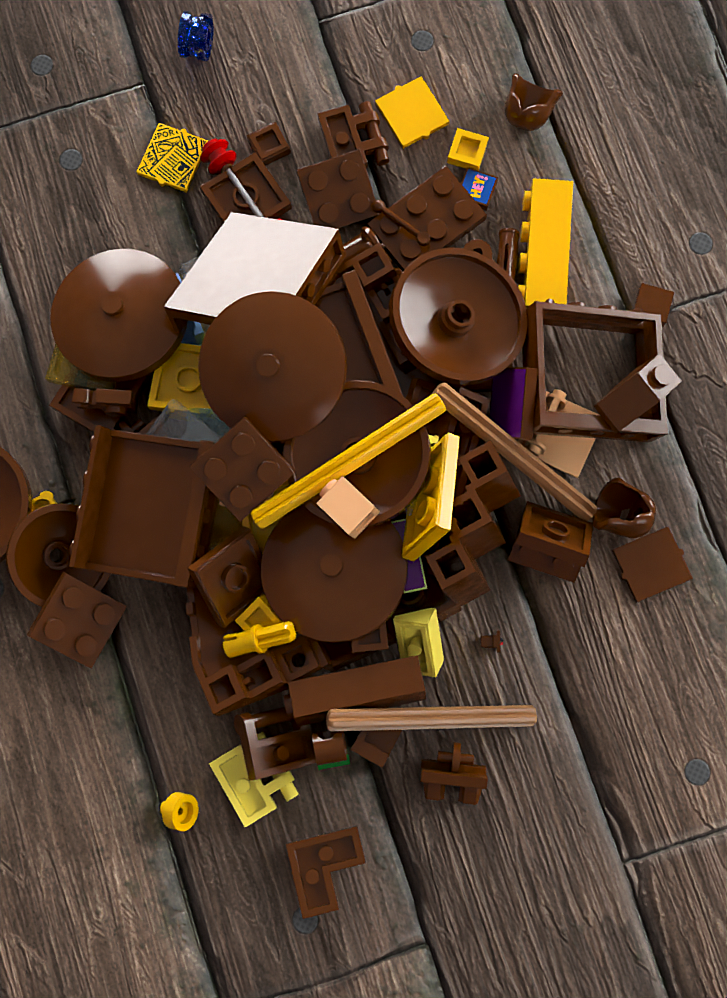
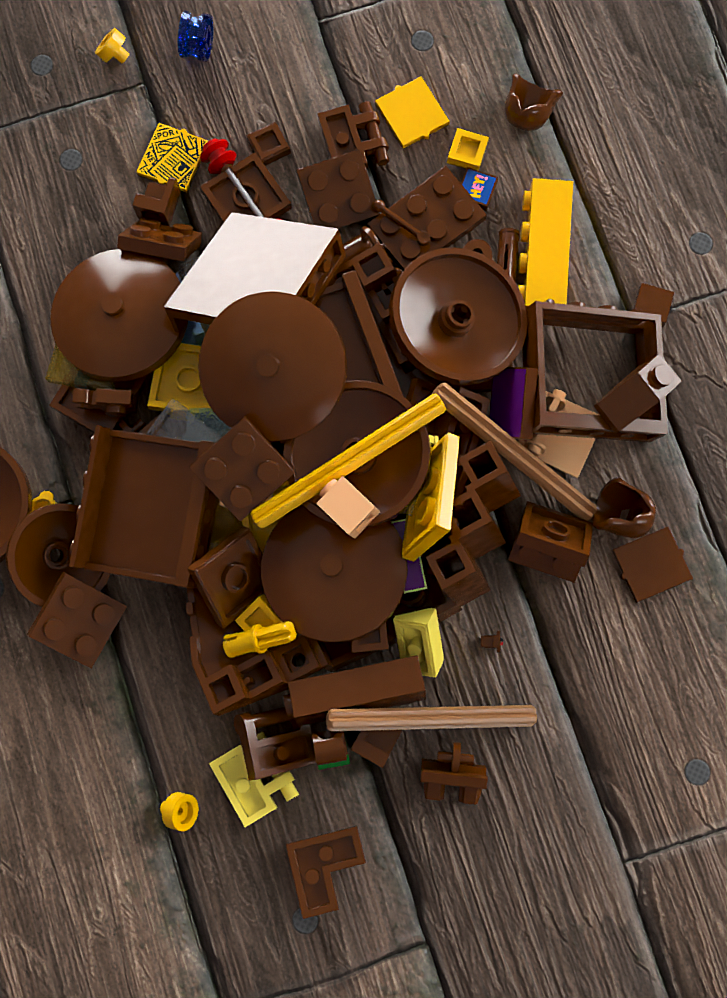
none -> yellow tile [95,28,129,64]
none -> reddish brown plate [117,218,202,261]
none -> reddish brown panel [132,177,181,226]

